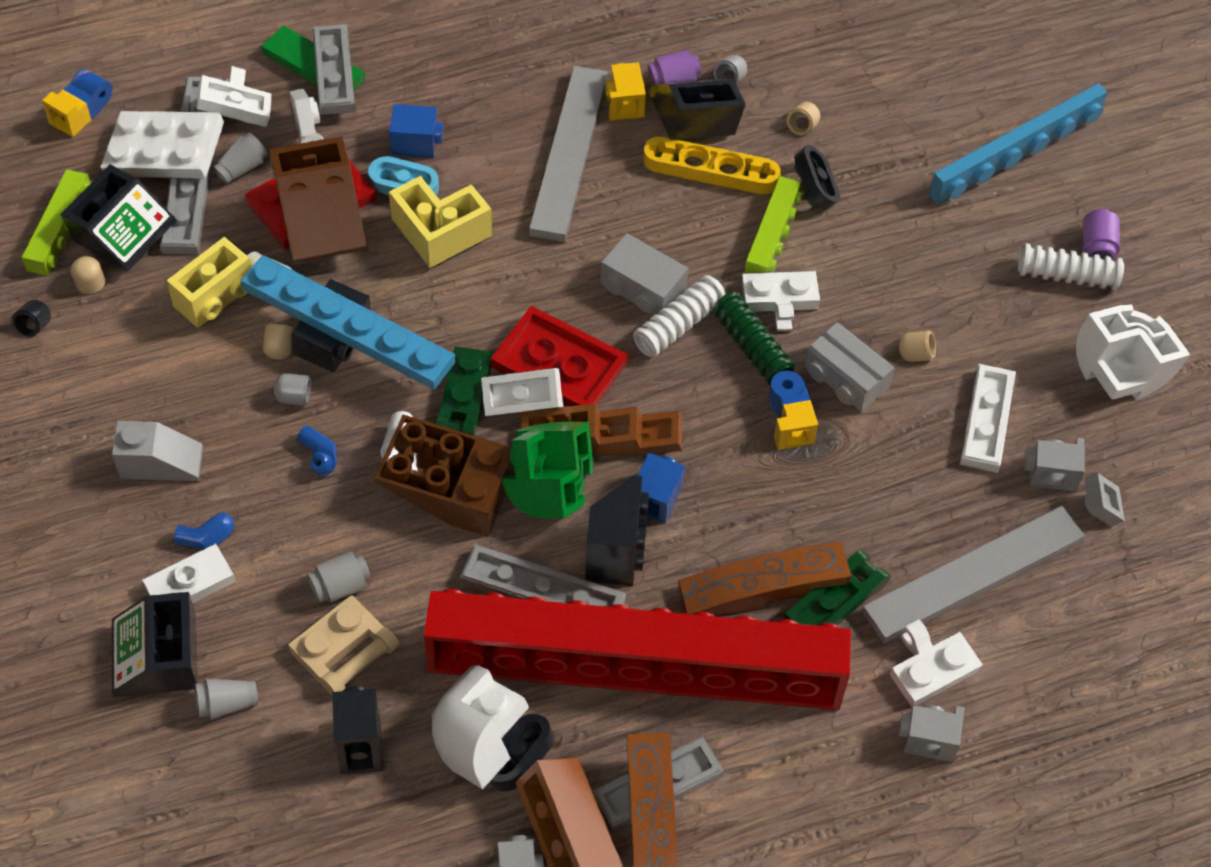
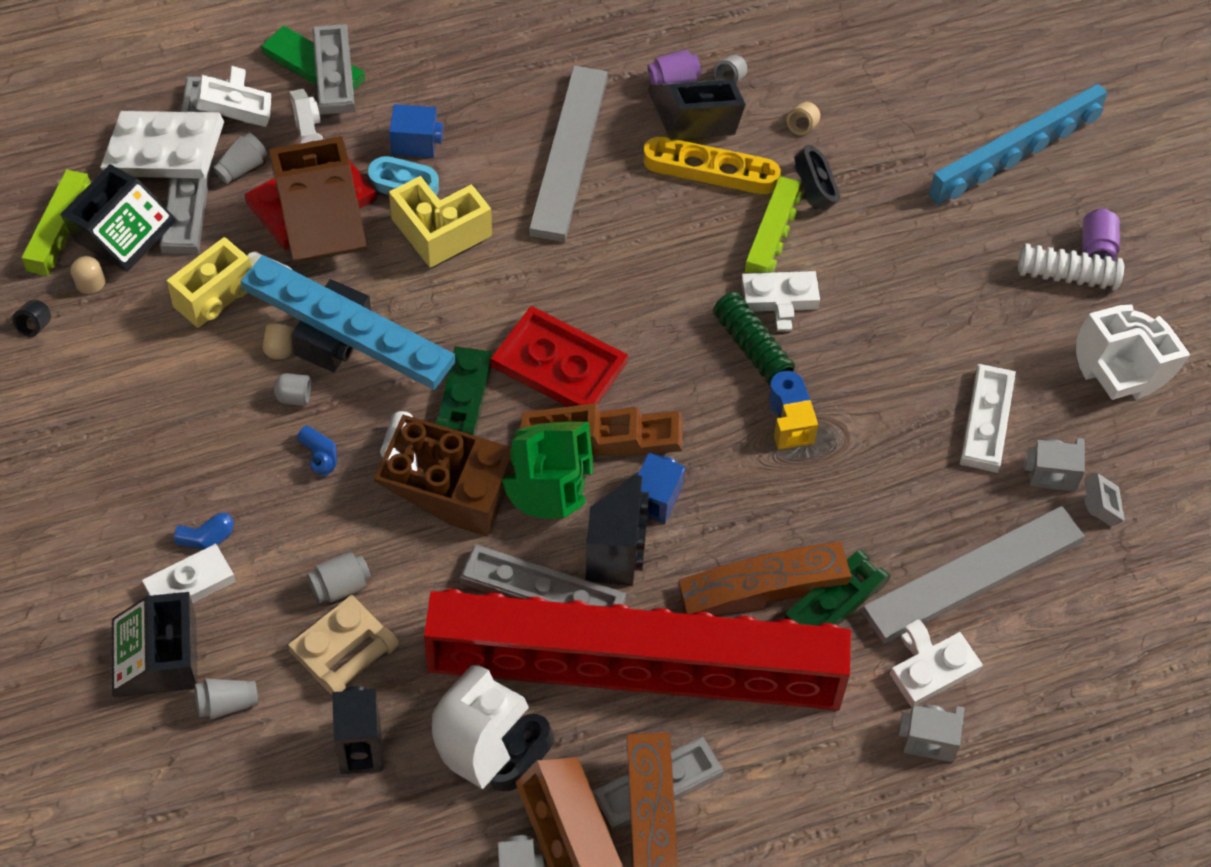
leg [42,69,113,137] -> none
light grey slope [112,421,203,481] -> none
white plate [481,368,563,416] -> none
light grey brick [601,233,689,315] -> none
yellow brick [605,62,646,121] -> none
white piece [633,275,725,358] -> none
light grey brick [805,323,896,412] -> none
tan piece [899,330,936,362] -> none

